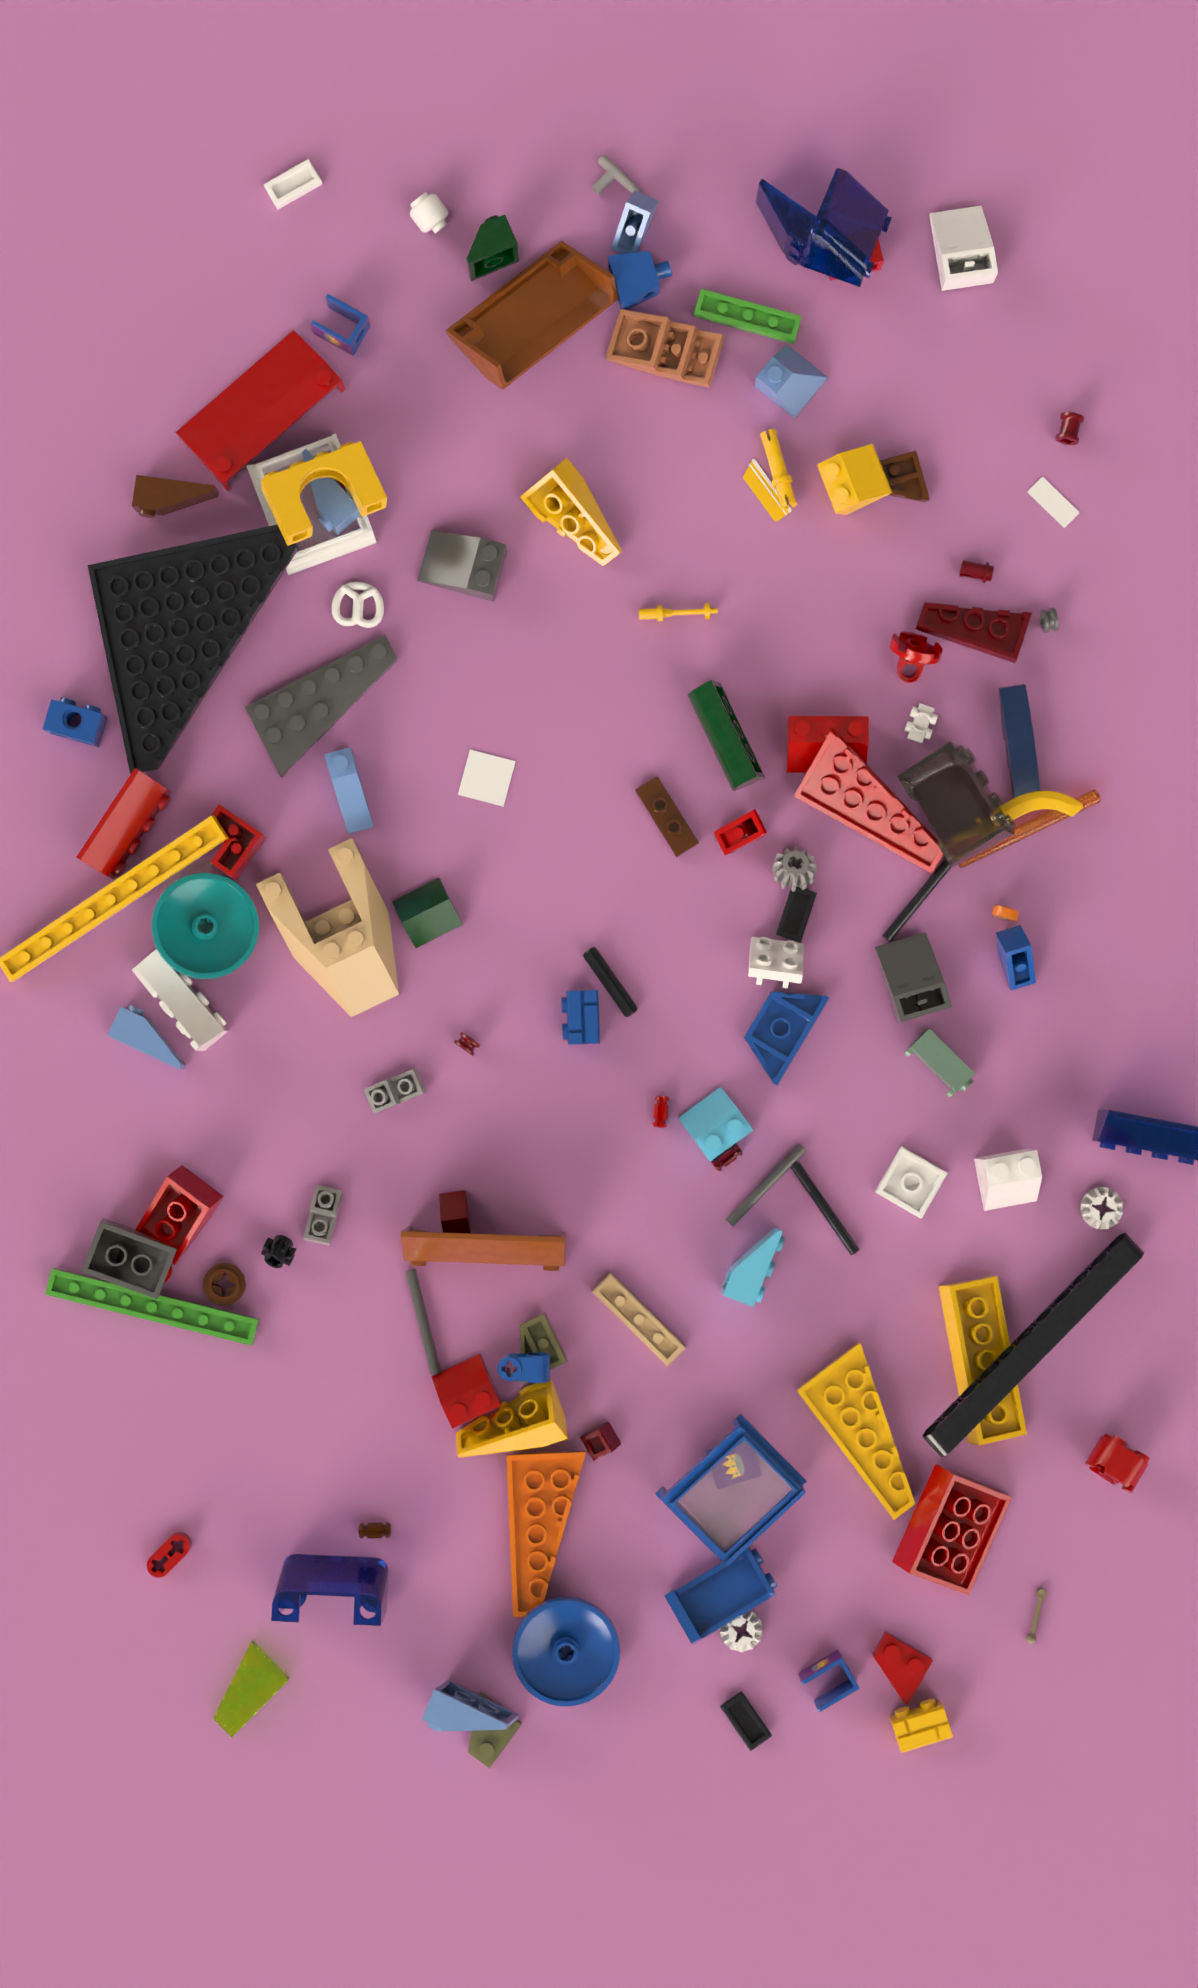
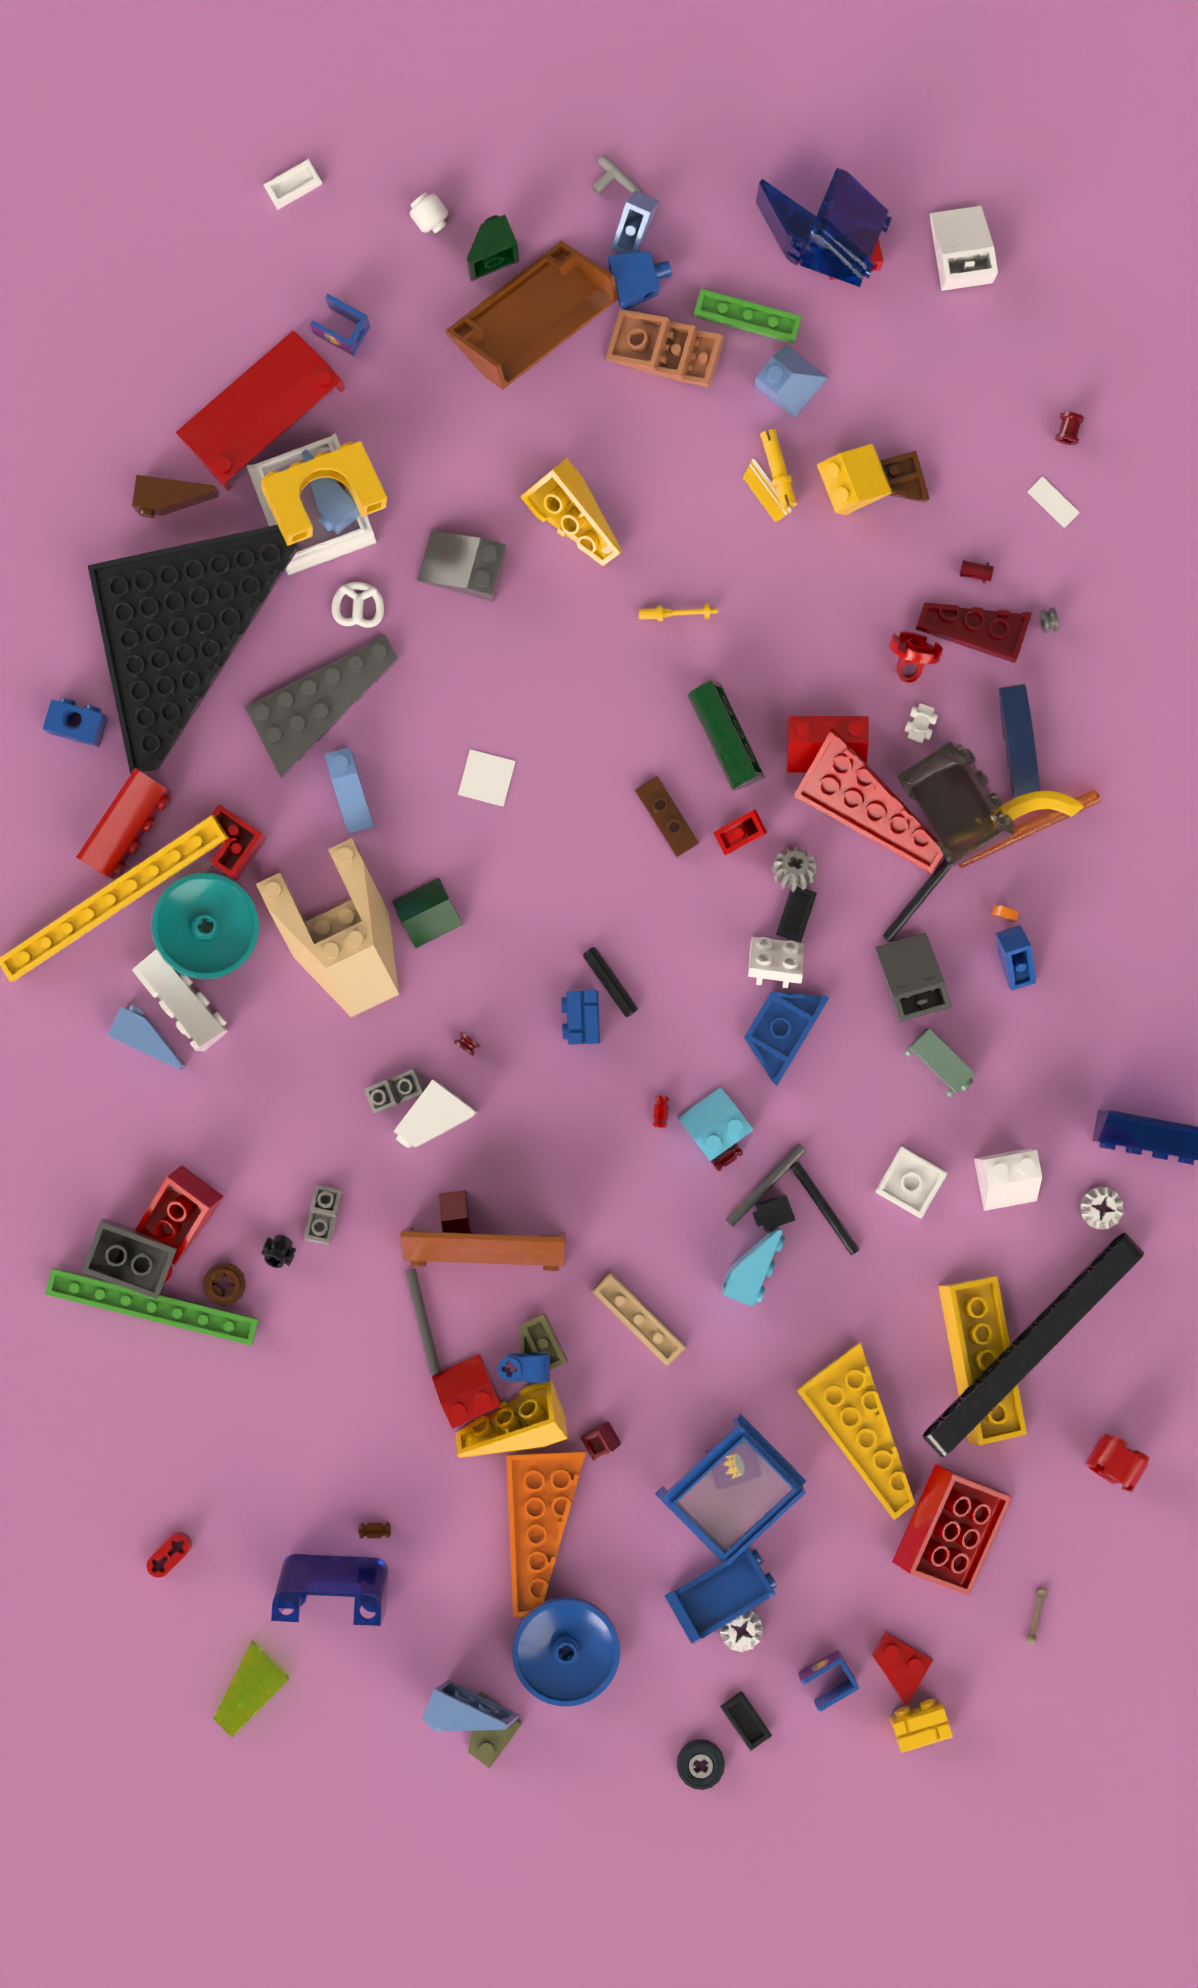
none -> white slope [394,1080,478,1148]
none -> black bush [677,1739,725,1790]
none -> black brick [752,1194,795,1231]

